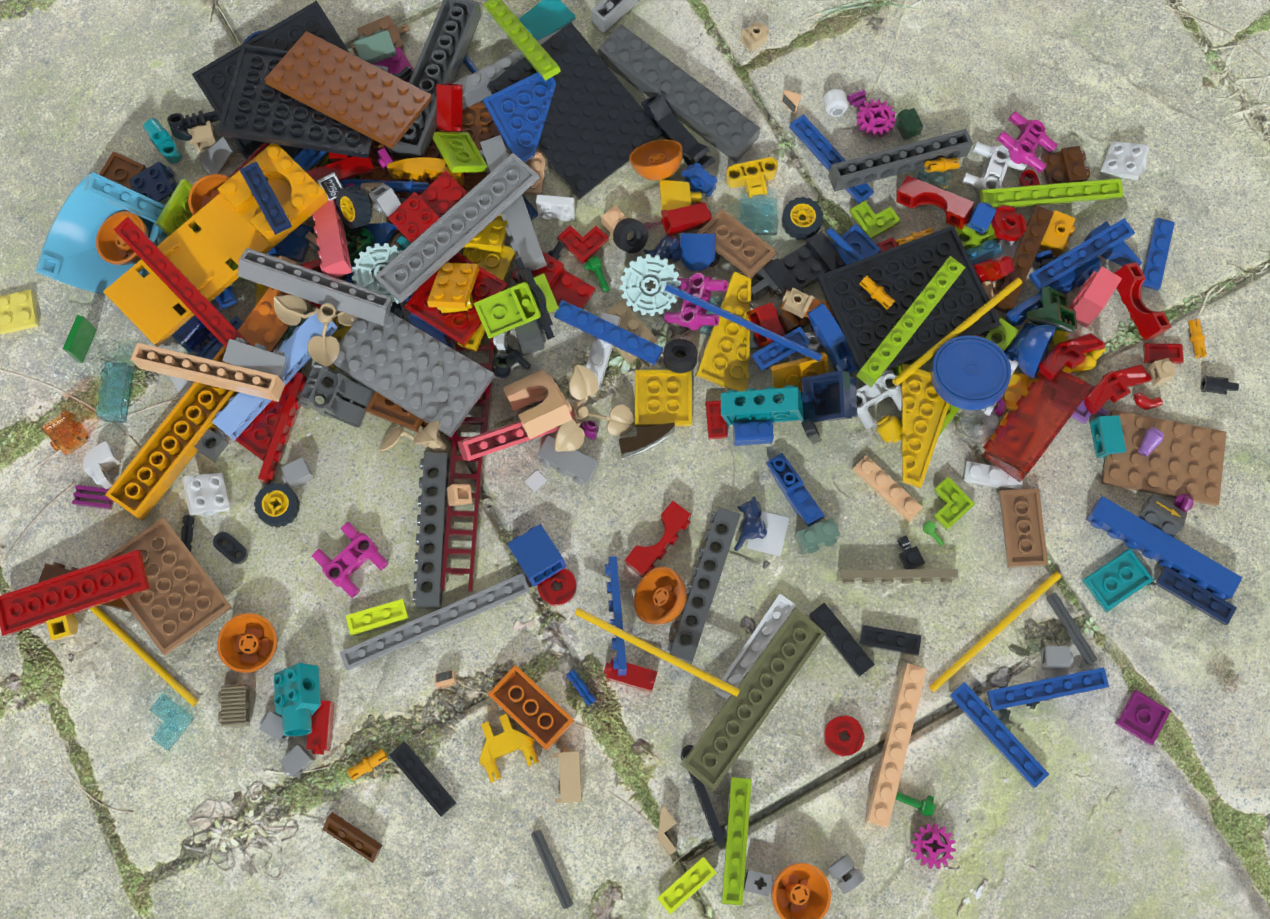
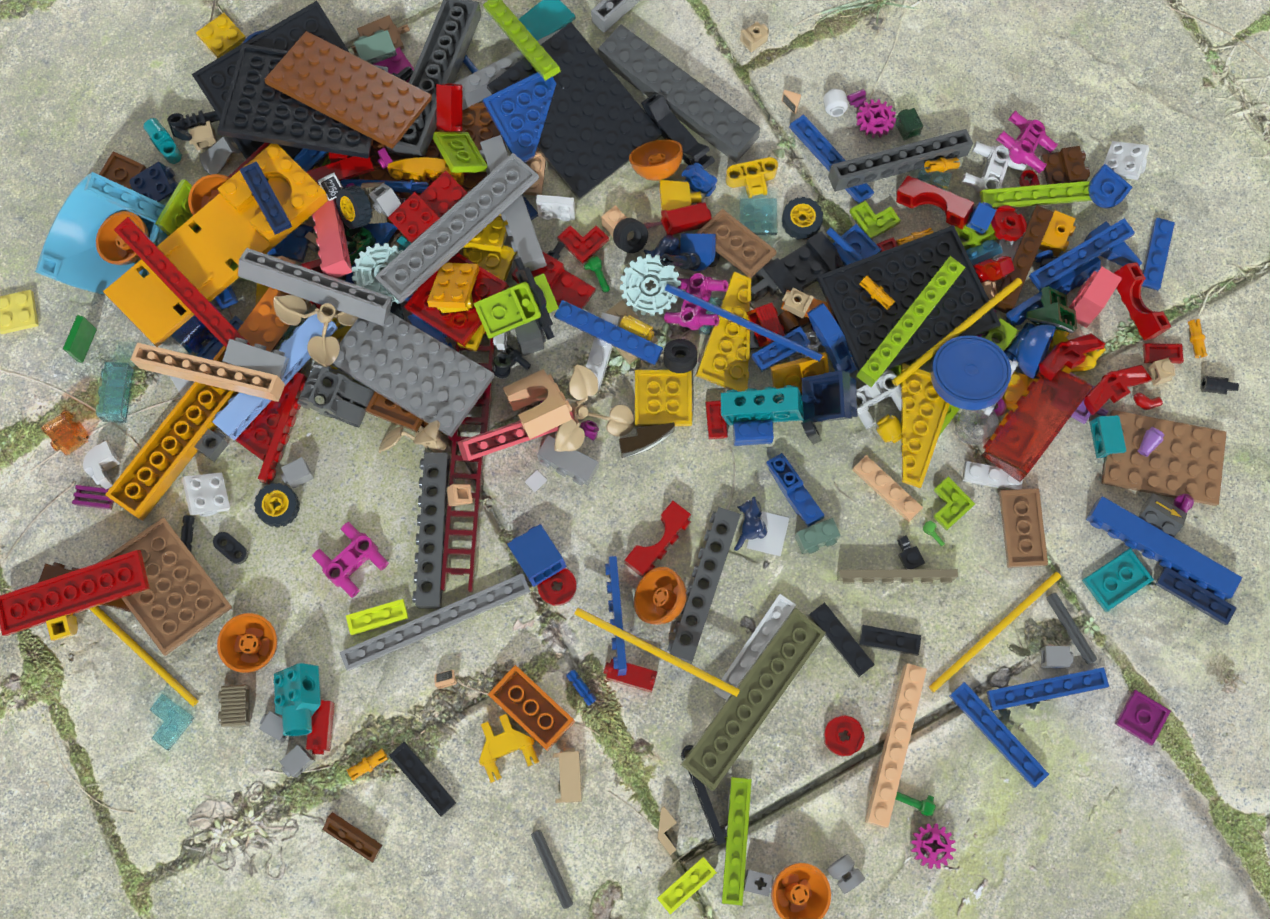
none -> yellow plate [196,12,246,59]
none -> yellow head [619,315,655,341]
none -> black pin [660,253,701,270]
none -> blue tile [1088,164,1133,208]

